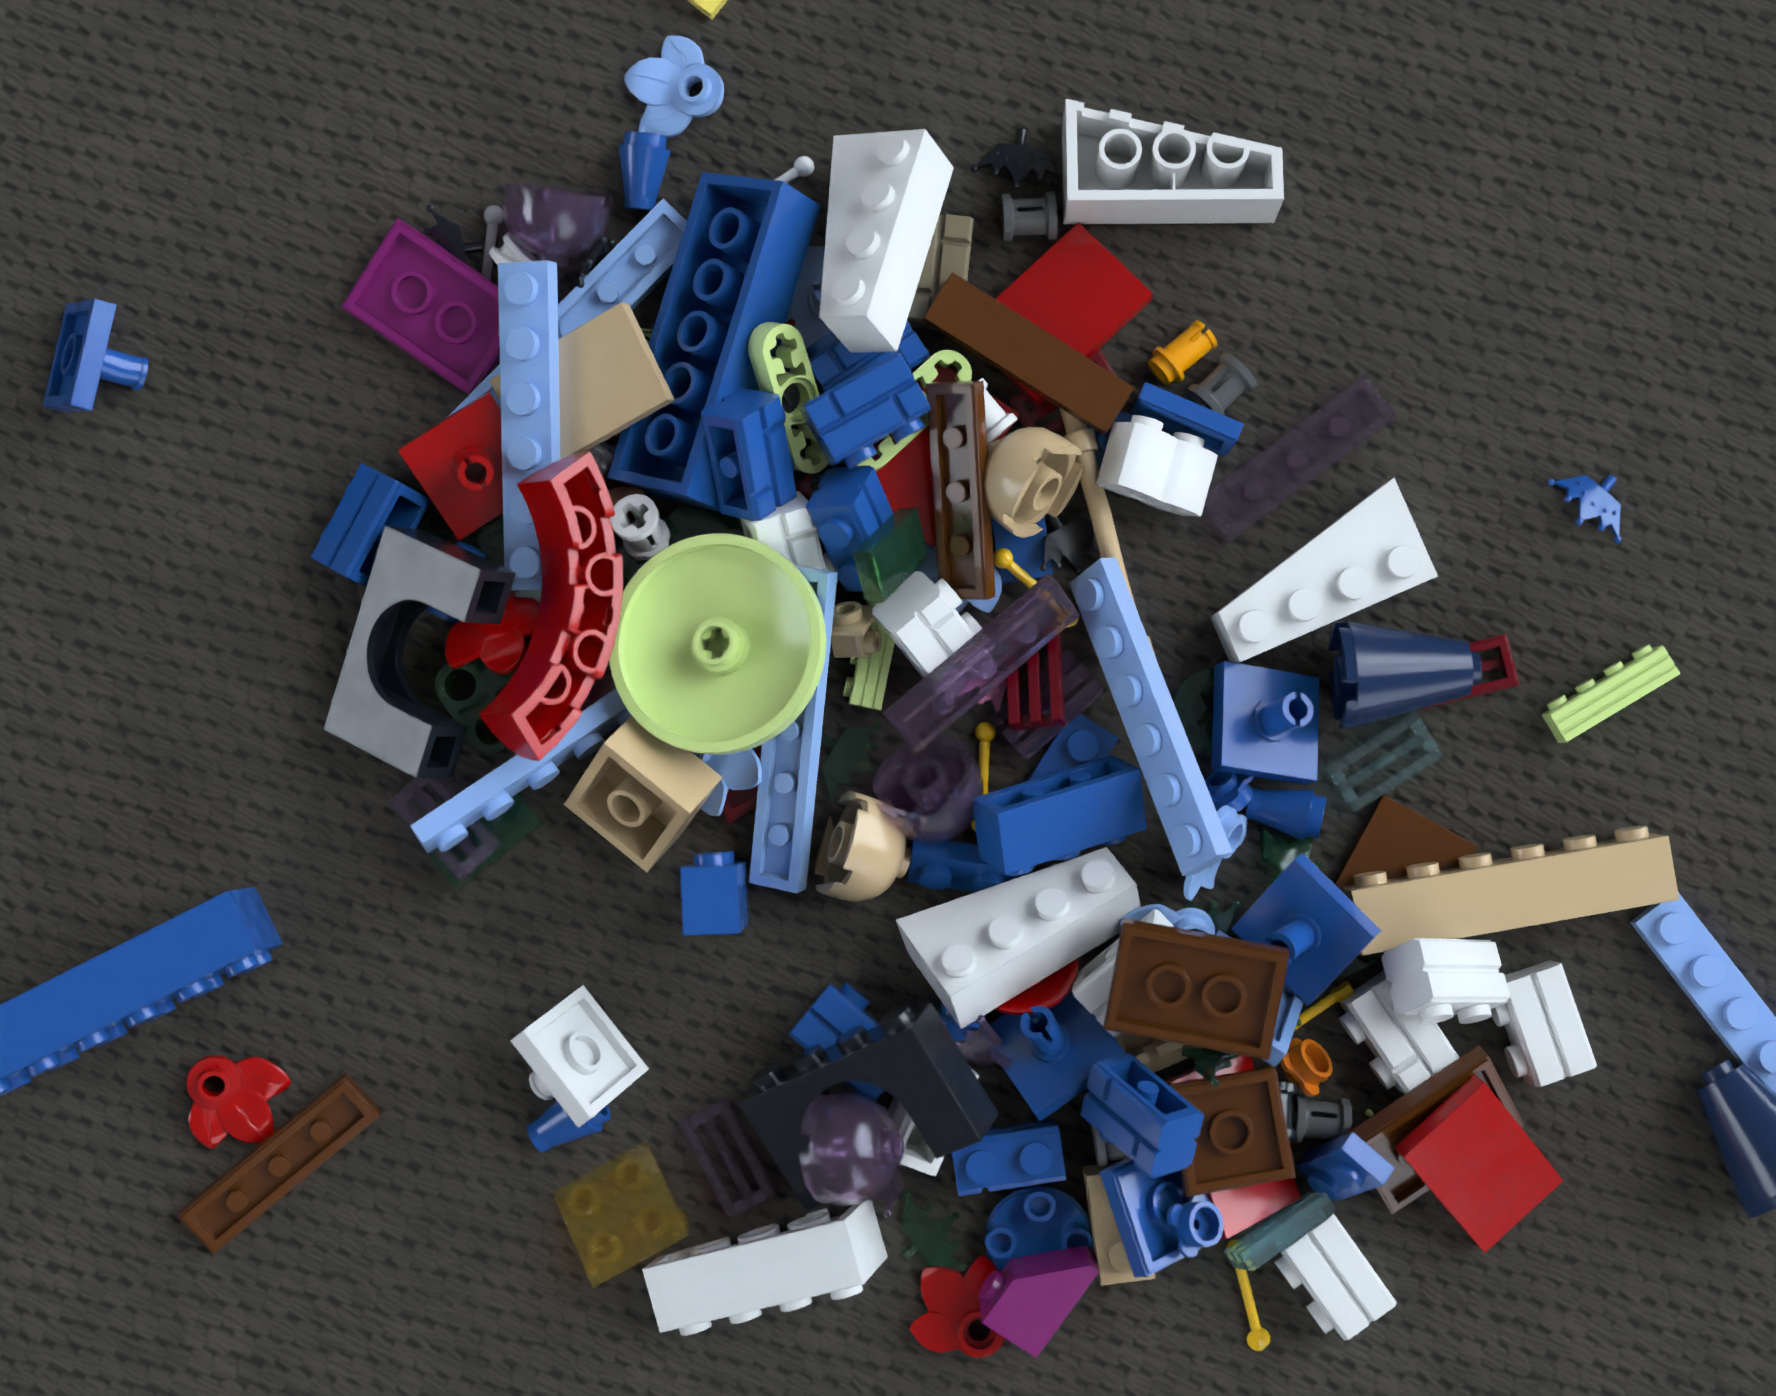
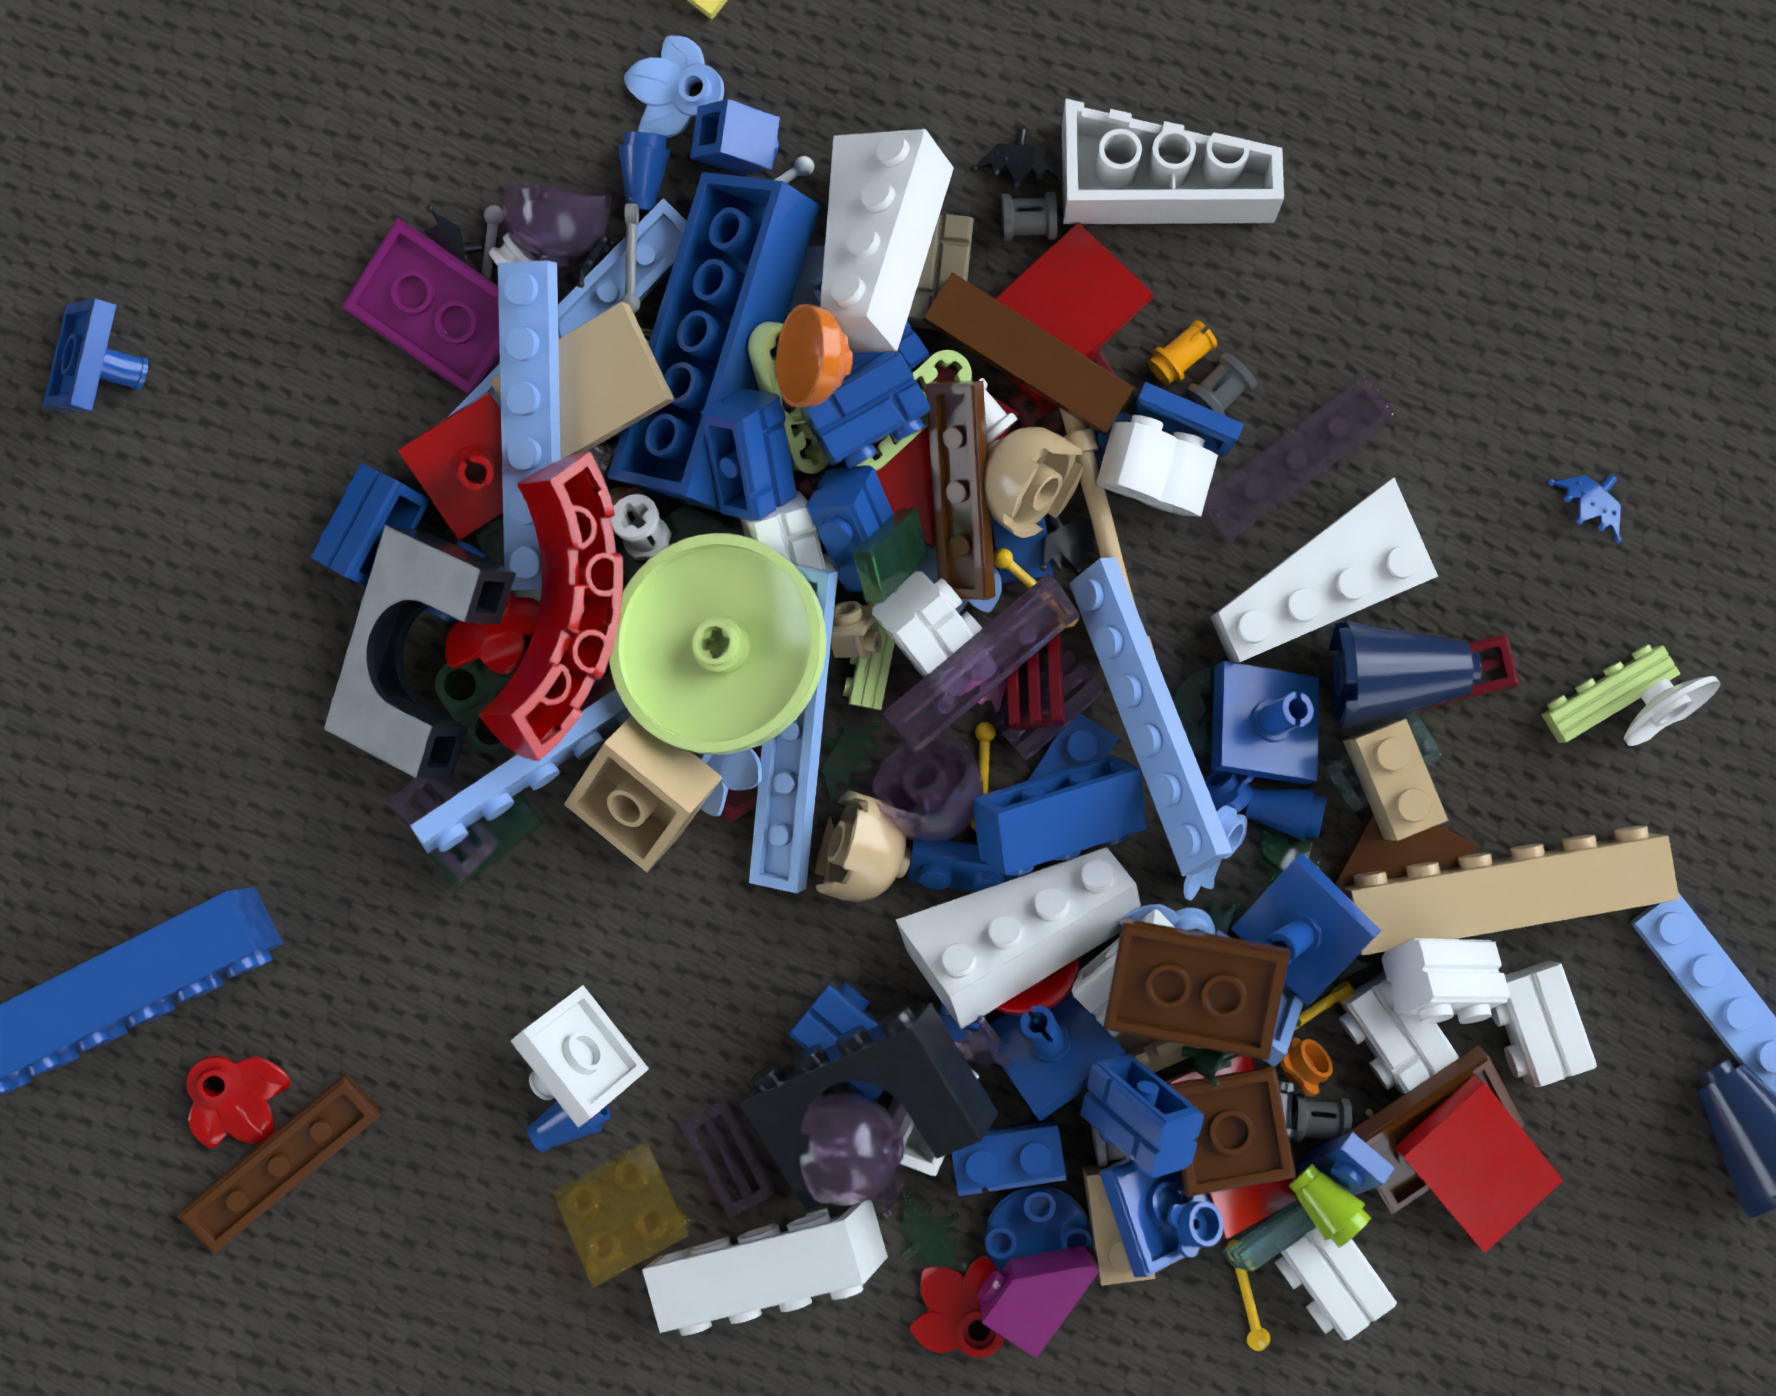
blue brick [680,851,749,936] -> none
none -> light grey hinge [620,204,640,314]
none -> brick [690,99,780,175]
none -> orange piece [775,304,853,407]
none -> lime cone [1289,1164,1371,1248]
none -> tan piece [1343,719,1448,841]
none -> white dish [1624,676,1721,746]

